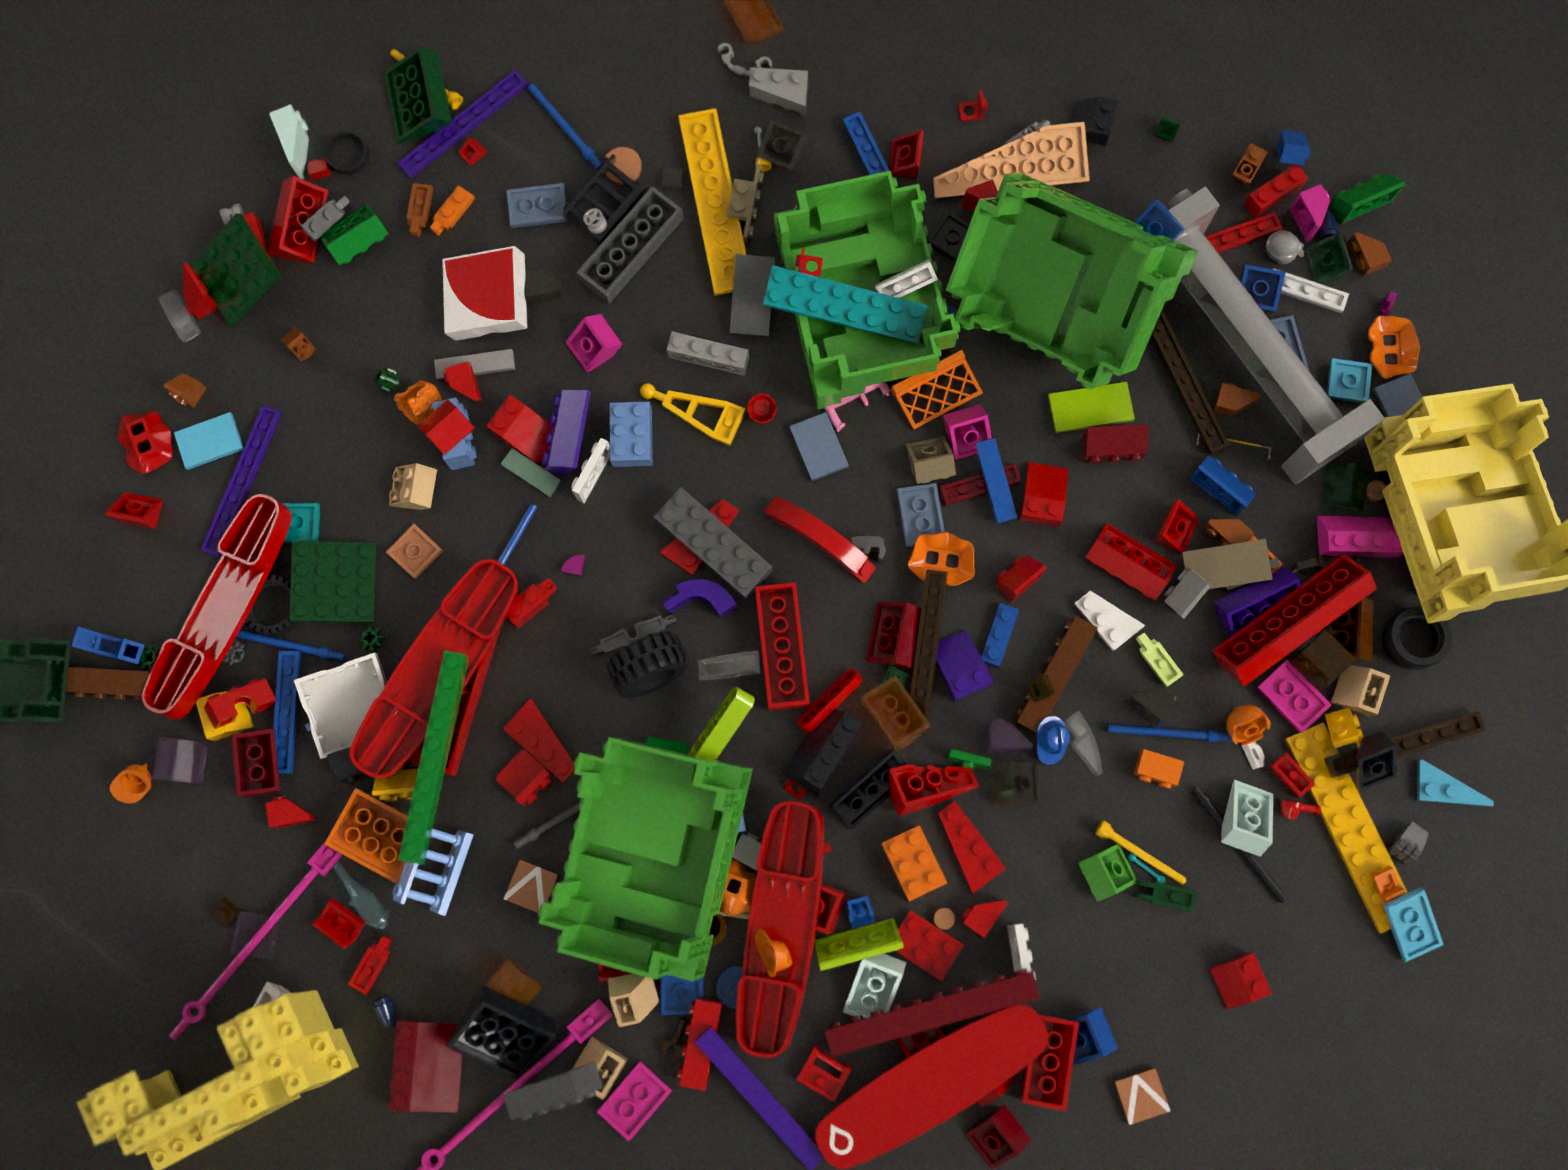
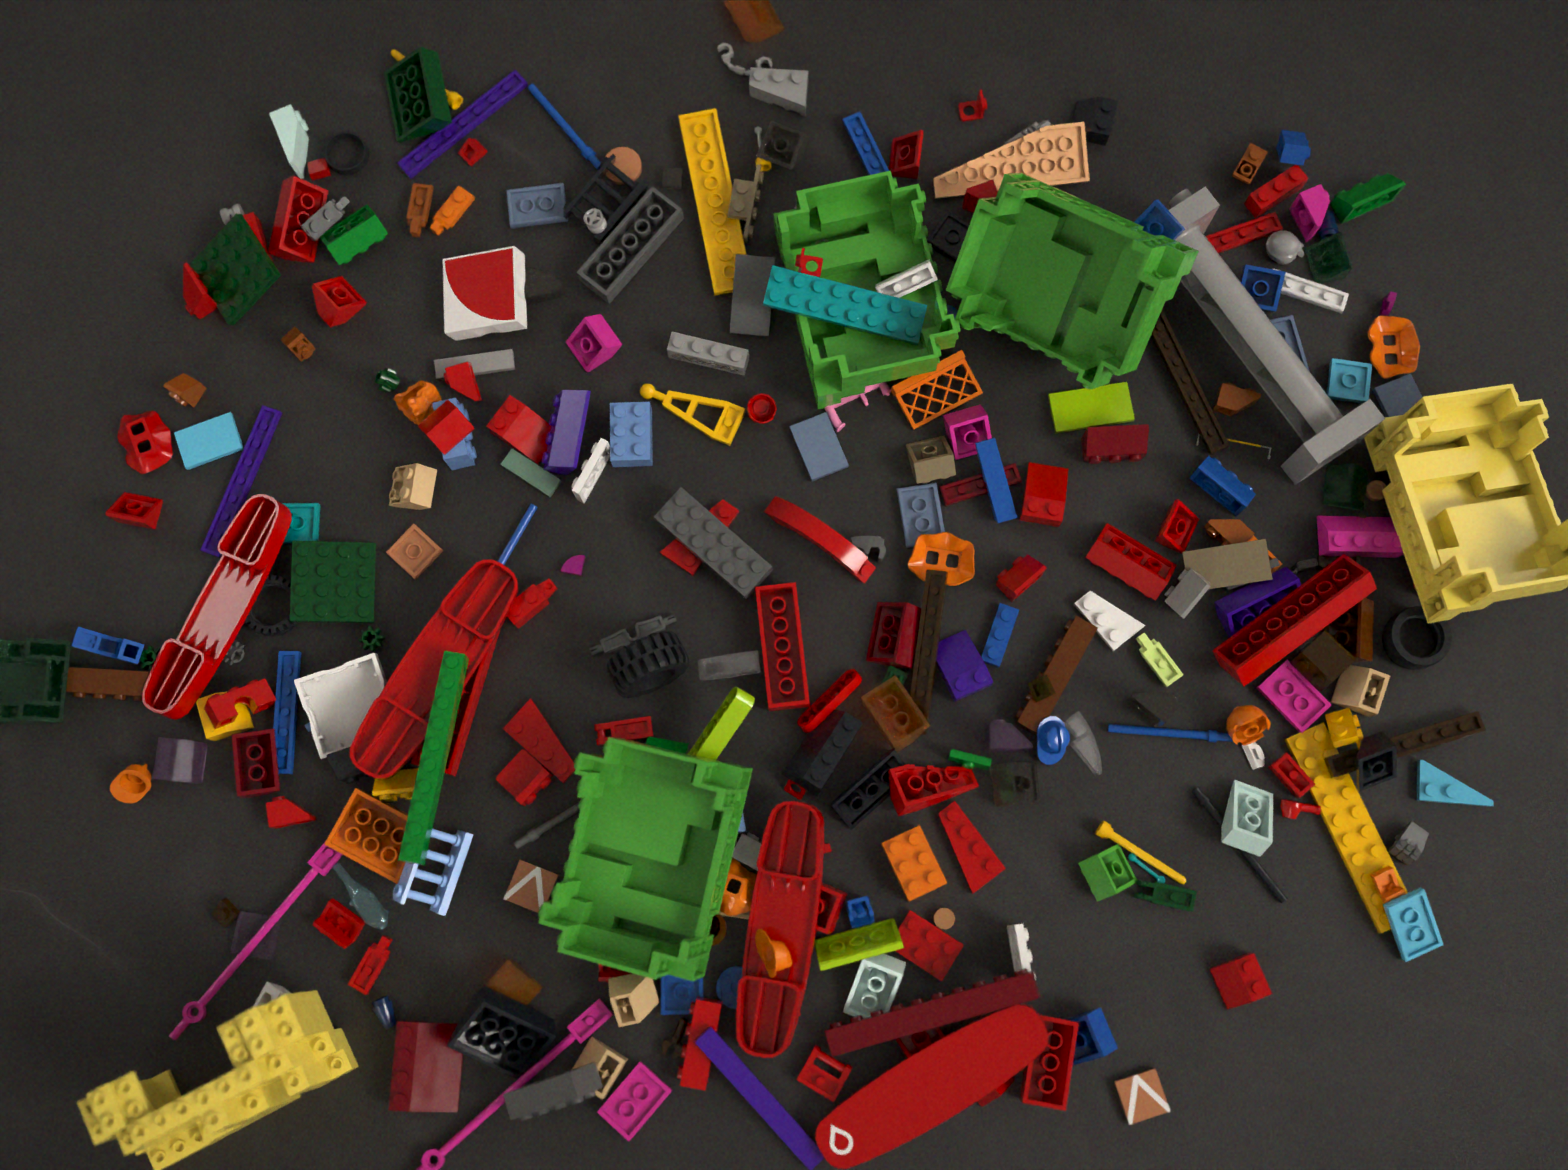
clear slope [158,288,202,343] -> none
blue bar [236,630,346,662] -> none
dark purple arch [663,579,737,618] -> none
red slope [961,900,1008,938] -> none
dark red slope [965,1104,1032,1170] -> none
orange brick [1134,749,1184,789] -> none
dark green tile [1155,115,1181,141] -> none
dark orange slope [1348,232,1392,276] -> none
none -> red slope [312,276,367,327]
none -> red plate [594,716,654,746]

